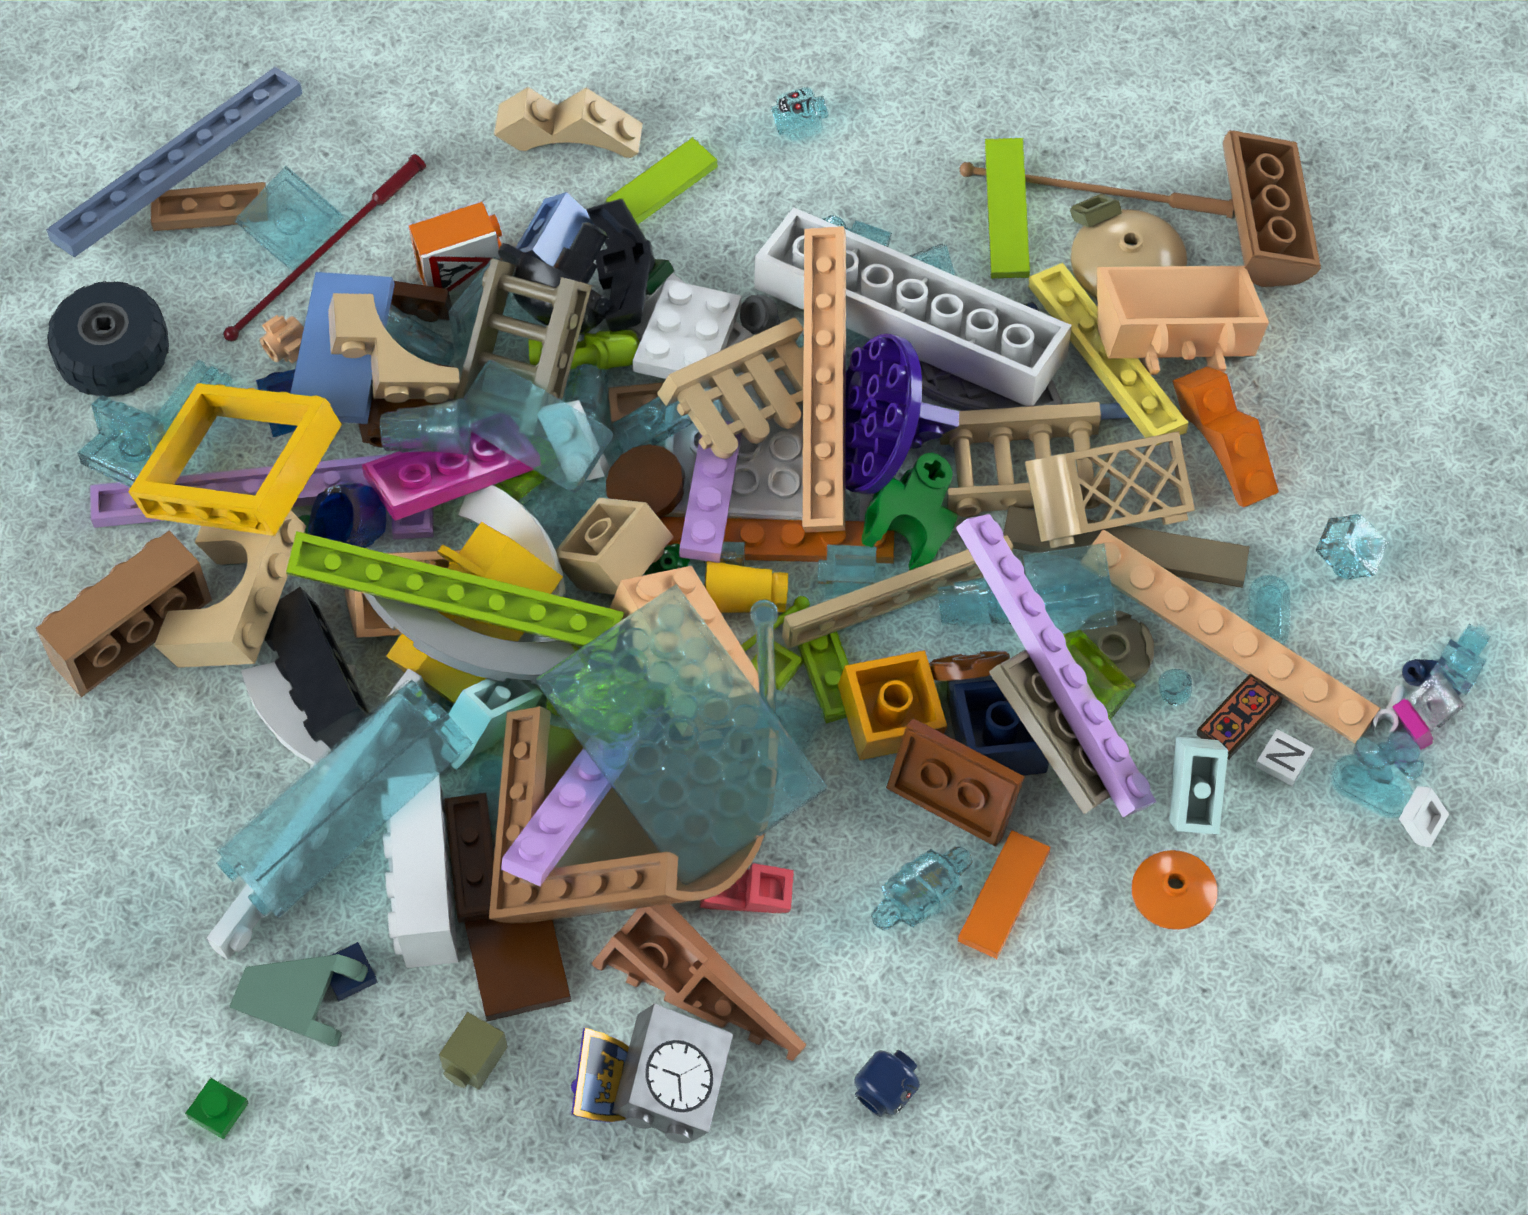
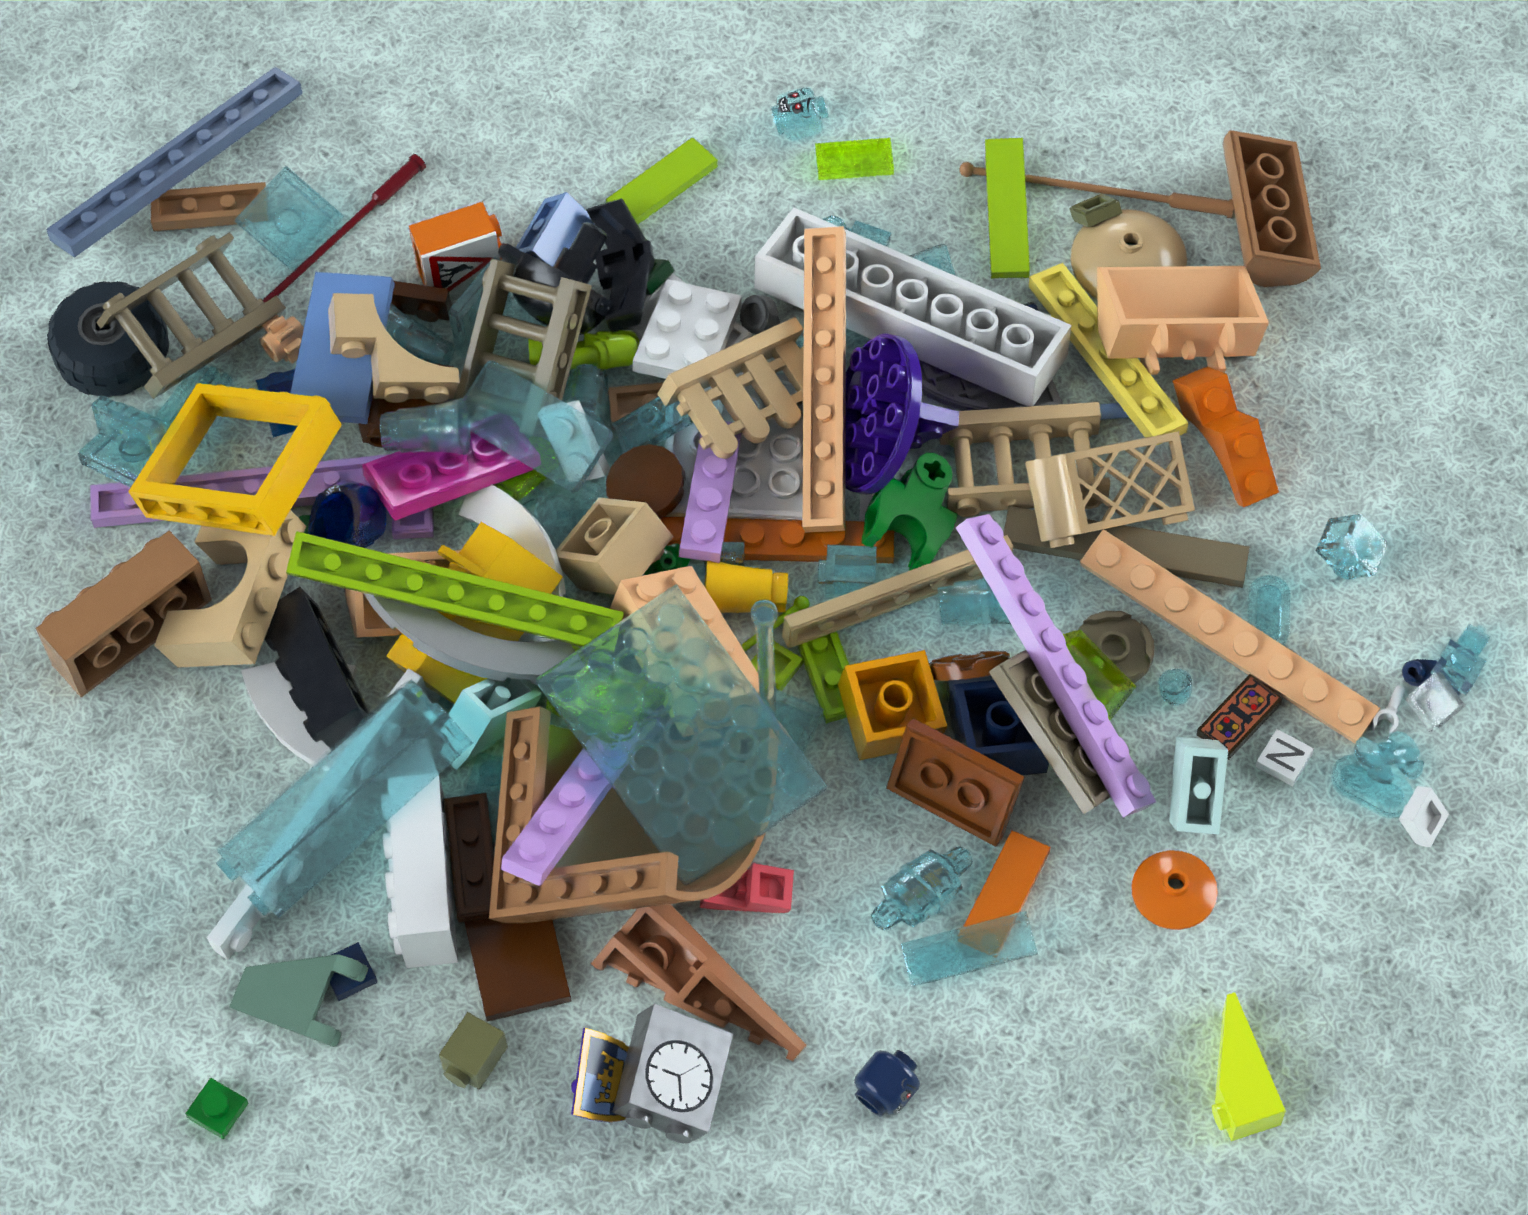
tan arch [494,87,643,158] -> none
clear light blue bracket [1021,543,1118,634] -> none
dark pink tile [1392,698,1434,750] -> none
none -> dark tan fence [97,232,285,399]
none -> clear neon green tile [815,138,894,180]
none -> clear light blue tile [901,911,1038,987]
none -> neon yellow slope [1212,992,1286,1141]

